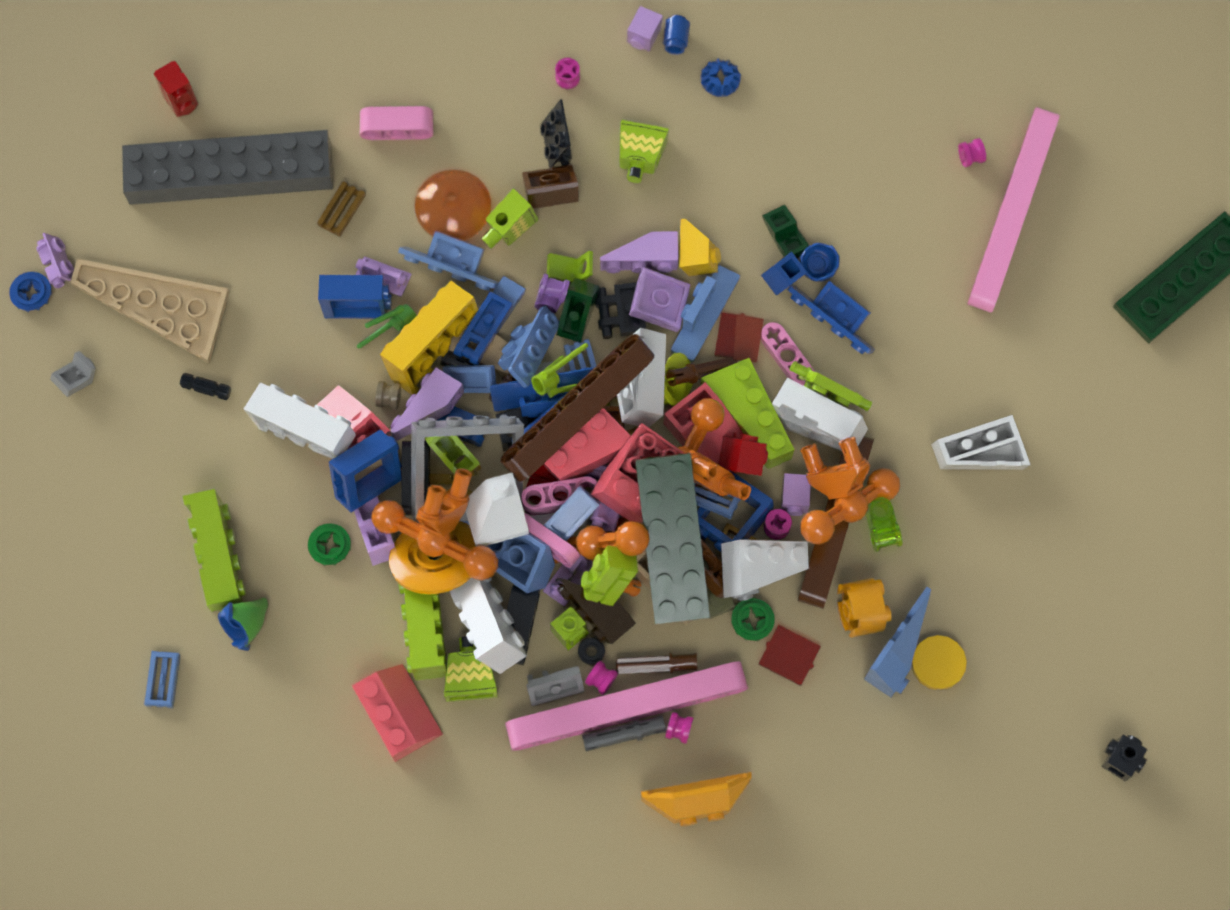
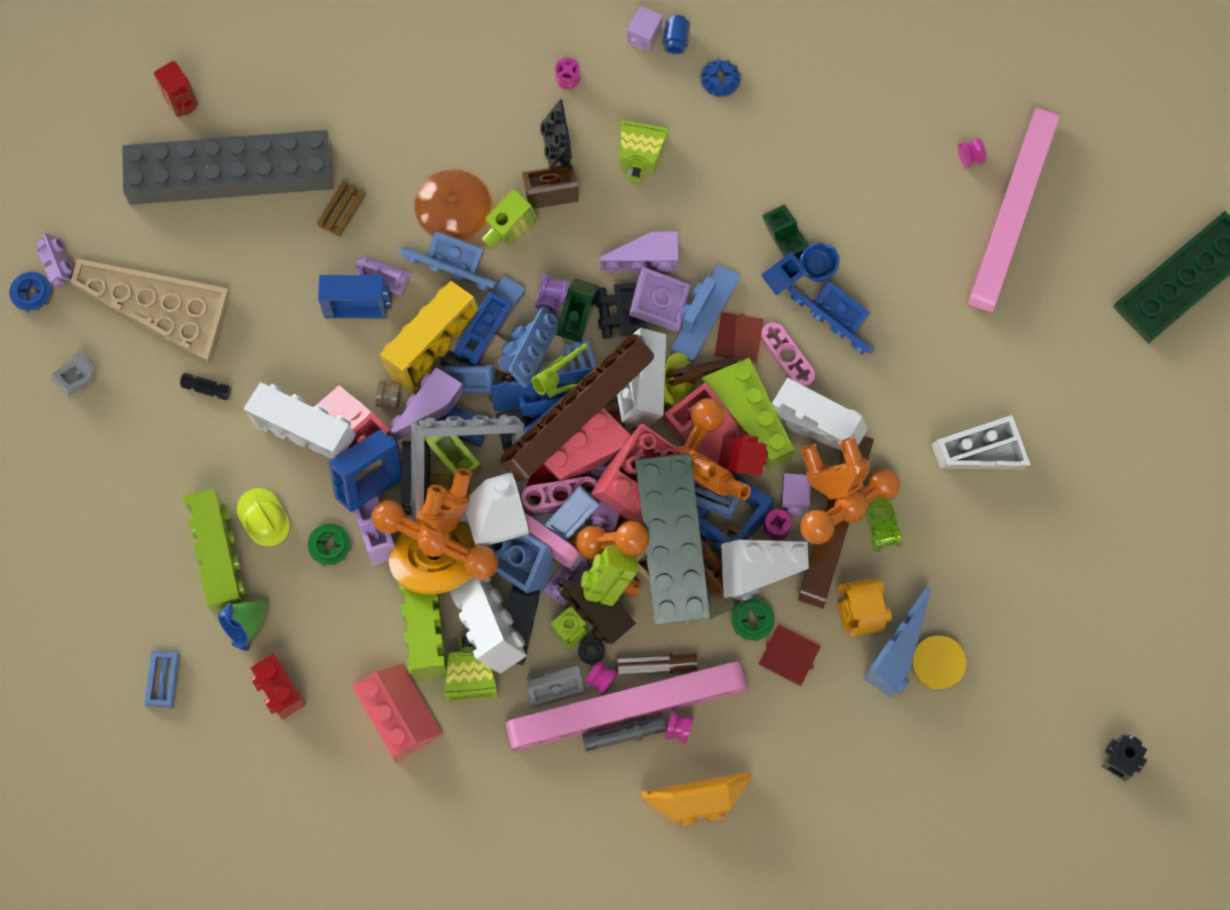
bright green plant [357,304,417,349] -> none
bright pink beam [360,106,433,140] -> none
lime bracket [547,251,593,284] -> none
yellow slope [679,219,721,276] -> none
lime plate [790,361,872,411] -> none
none -> neon yellow piece [237,488,290,547]
none -> red brick [250,653,306,720]

